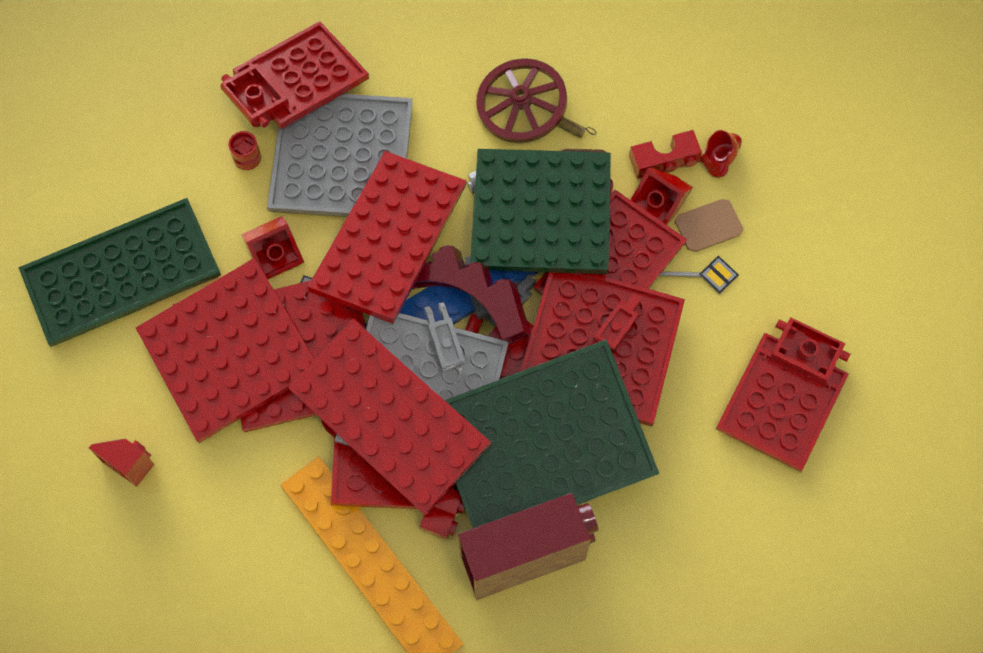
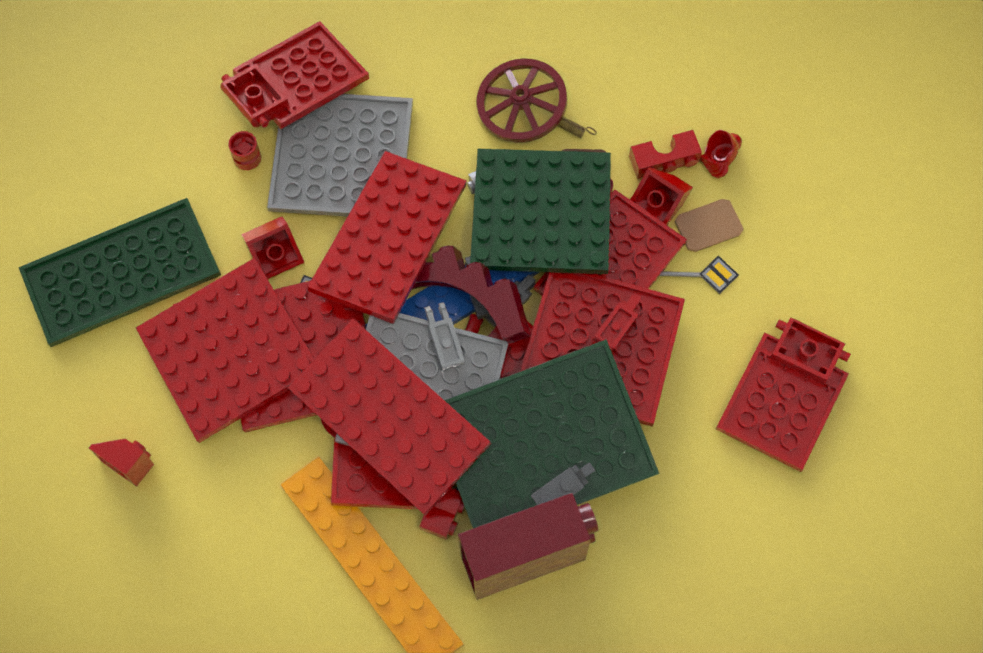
none -> dark grey hinge [530,462,595,505]

